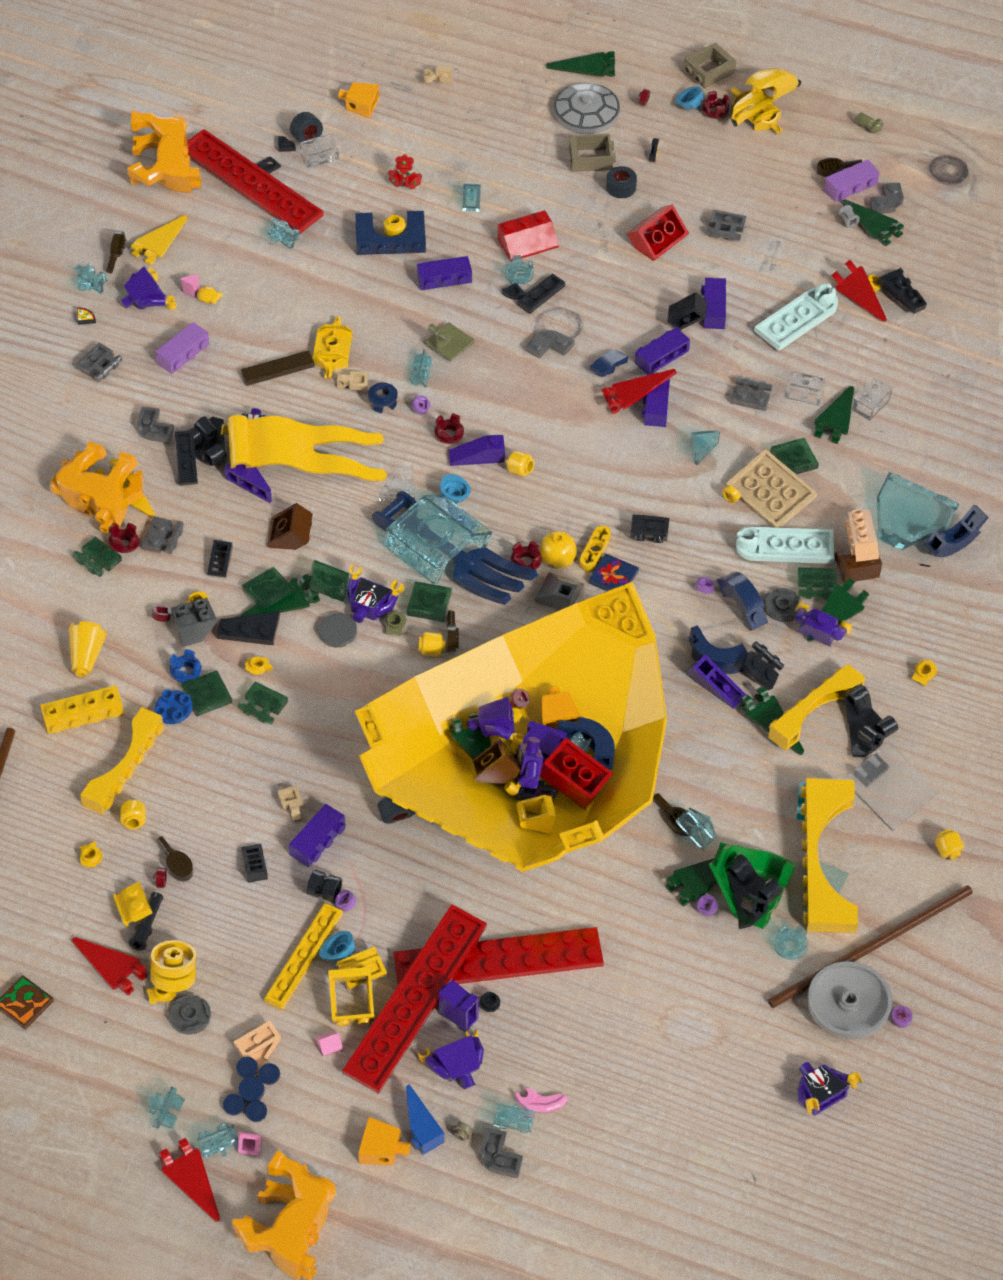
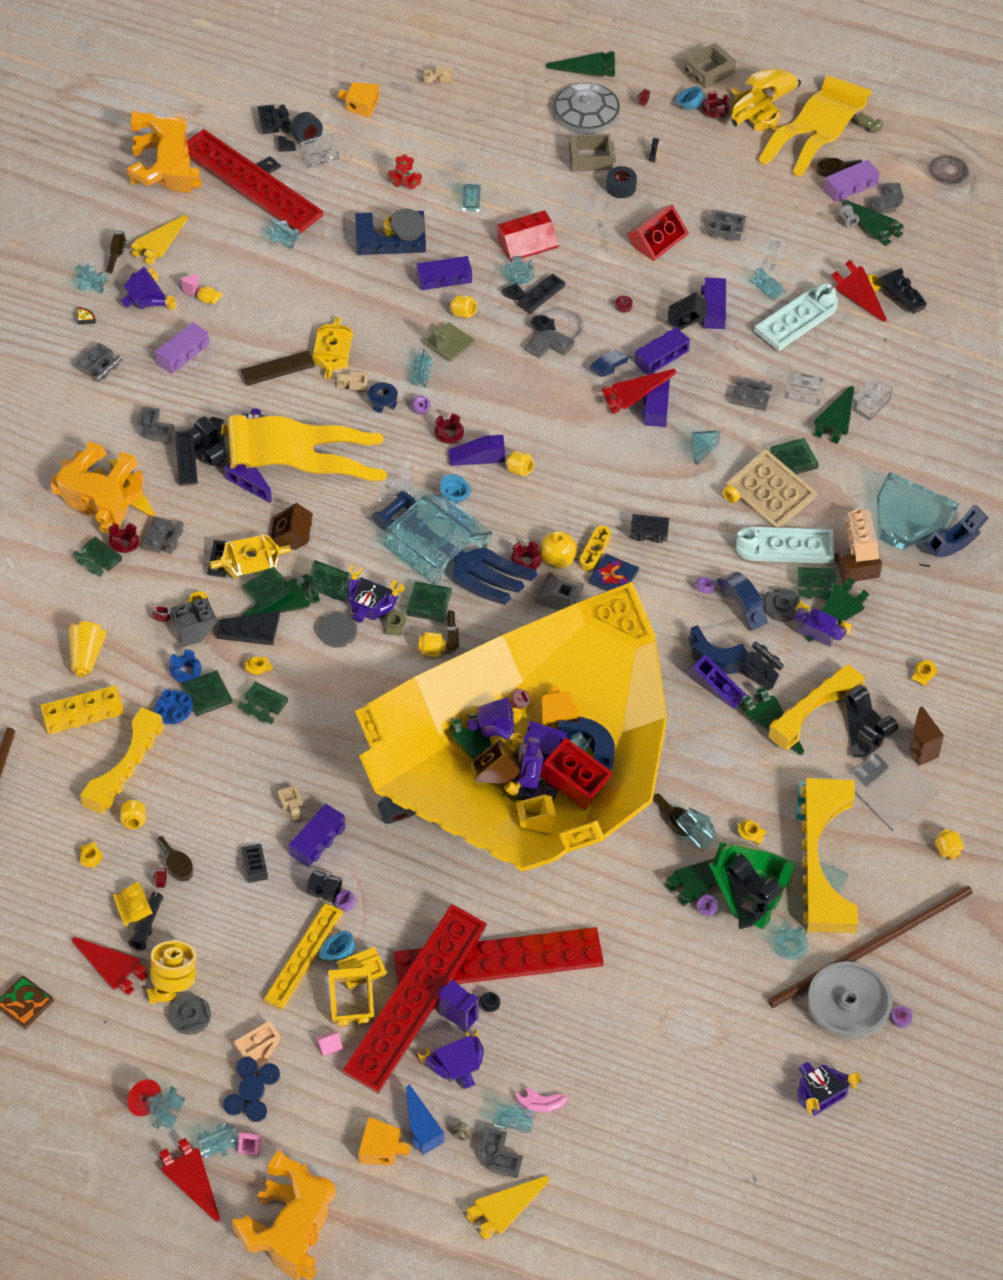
none -> red piece [127,1079,162,1116]
none -> yellow plate [209,534,291,580]
none -> black plate [257,104,291,134]
none -> dark grey tile [390,208,425,241]
none -> yellow head [450,295,477,319]
none -> yellow flag [466,1176,550,1240]
none -> black animal [531,315,556,332]
none -> dark red tile [615,296,633,313]
none -> yellow animal [738,819,767,845]
none -> clear light blue hinge [750,268,787,300]
none -> yellow flag [759,75,872,176]
none -> reddish brown slope [908,706,944,766]

